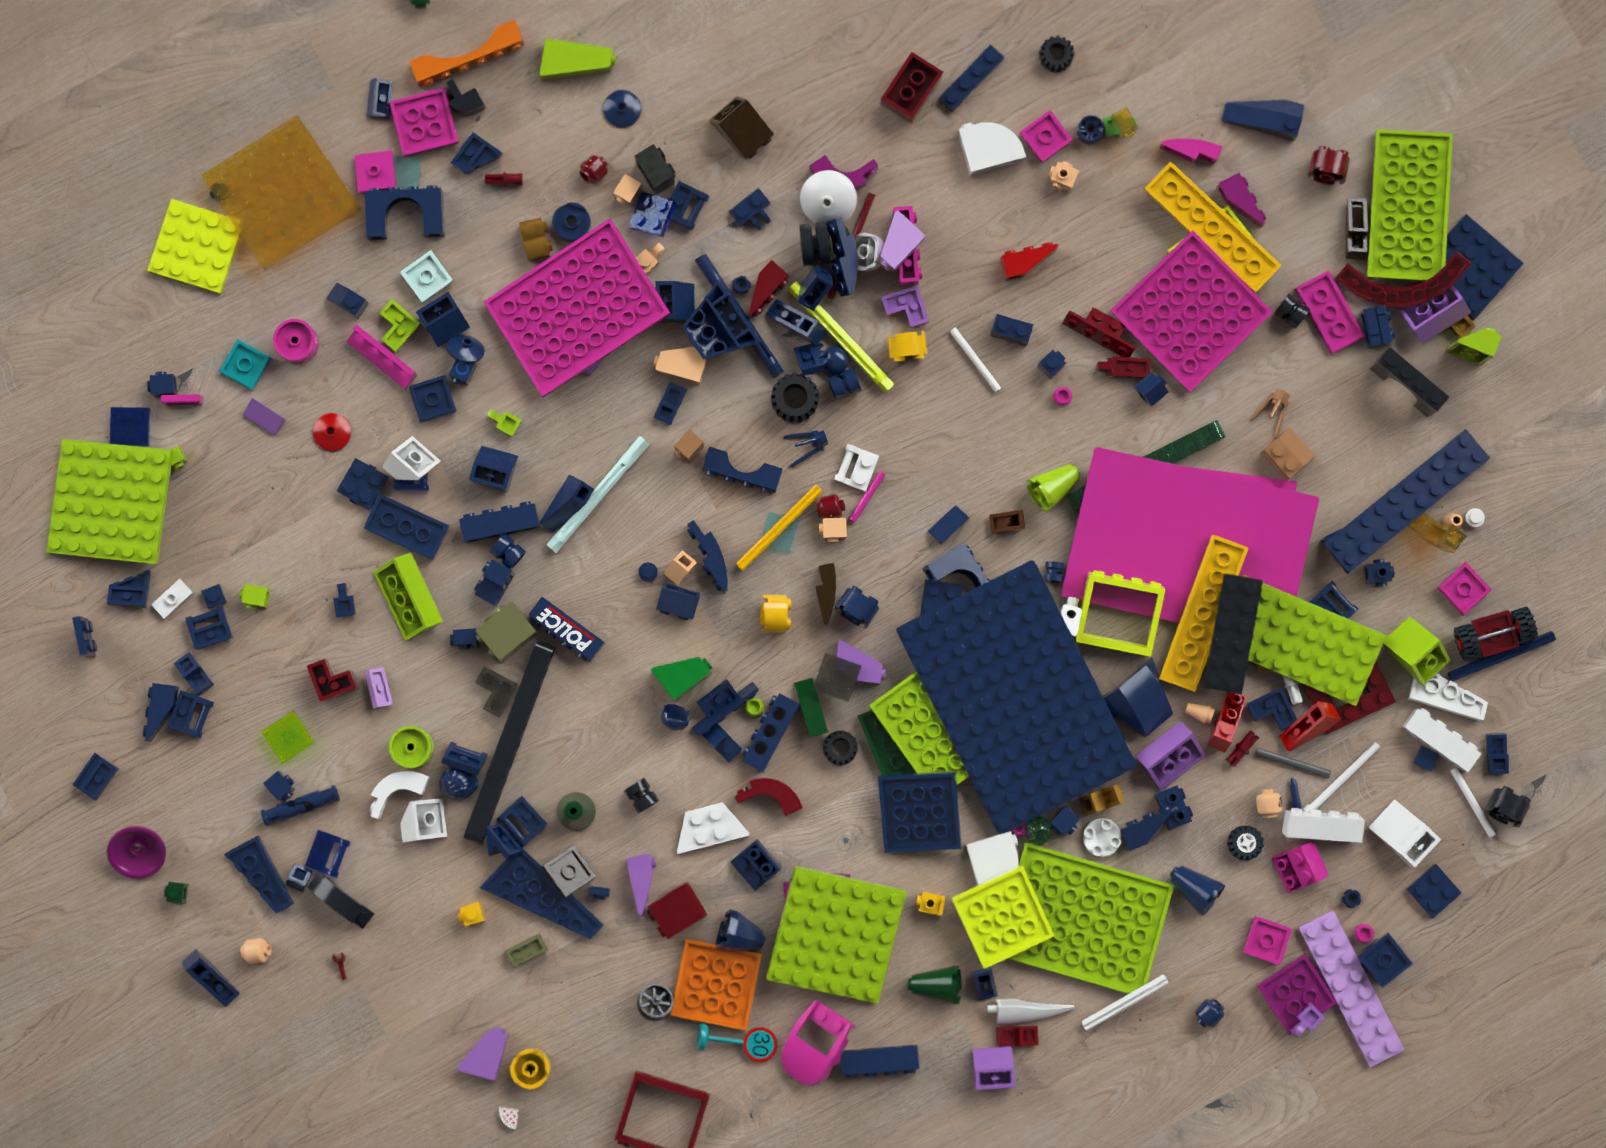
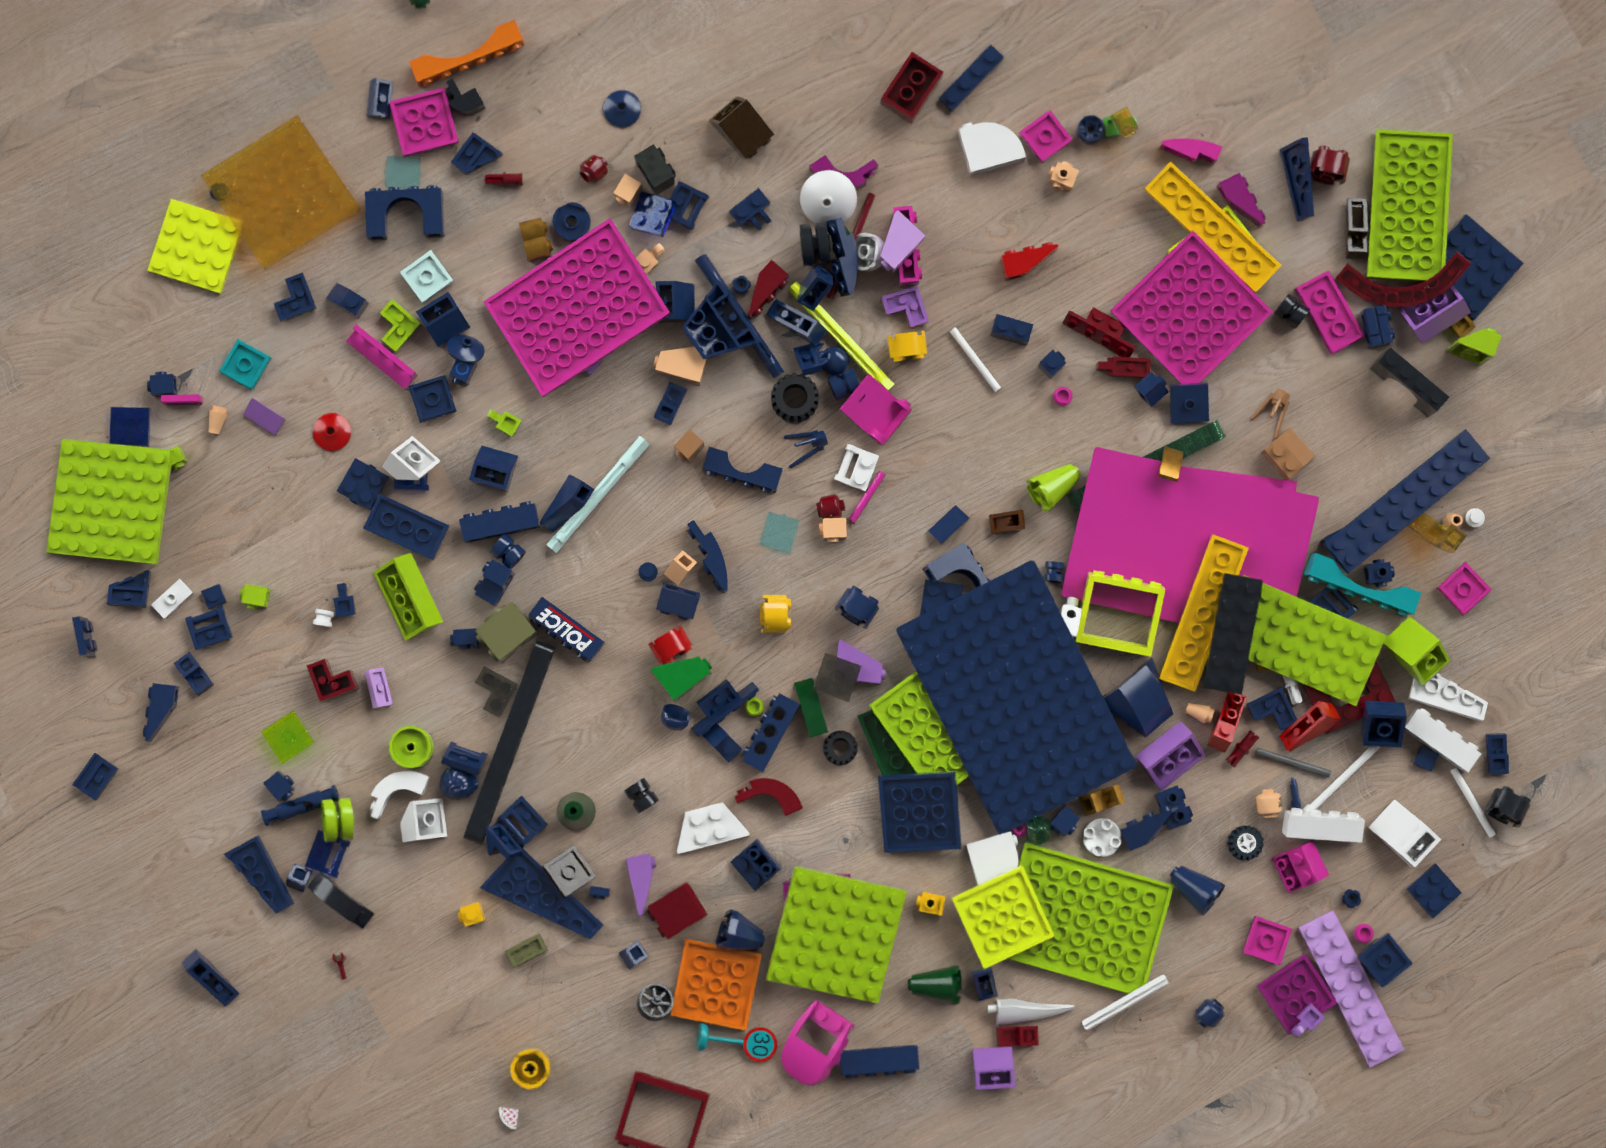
magenta dish [107,826,166,879] -> none
dark green brick [164,881,189,903] -> none
dark blue plate [167,690,214,738] -> none
light nougat head [241,938,271,965] -> none
dark pink wheel [273,319,319,364] -> none
dark pink plate [354,150,397,194] -> none
medium lavender slope [457,1027,509,1081] -> none
lime slope [540,38,617,80] -> none
yellow axle [736,485,822,571] -> none
dark brown slope [815,562,836,625] -> none
black tyre [1039,35,1074,72] -> none
dark blue wedge [1221,100,1304,141] -> none
dark blue axle [1448,631,1556,681] -> none
plate [1454,606,1538,661] -> none
none -> light nougat cone [208,405,228,434]
none -> dark blue plate [273,272,317,322]
none -> white wheel [313,609,335,628]
none -> lime wheel [321,798,354,842]
none -> dark blue slope [619,941,649,969]
none -> red brick [648,625,693,665]
none -> dark pink door [840,374,912,446]
none -> pearl gold slope [1158,446,1183,482]
none -> dark blue plate [1169,382,1209,424]
none -> dark blue wing [1279,137,1314,222]
none -> teal arch [1303,553,1422,617]
none -> dark blue brick [1361,701,1407,748]

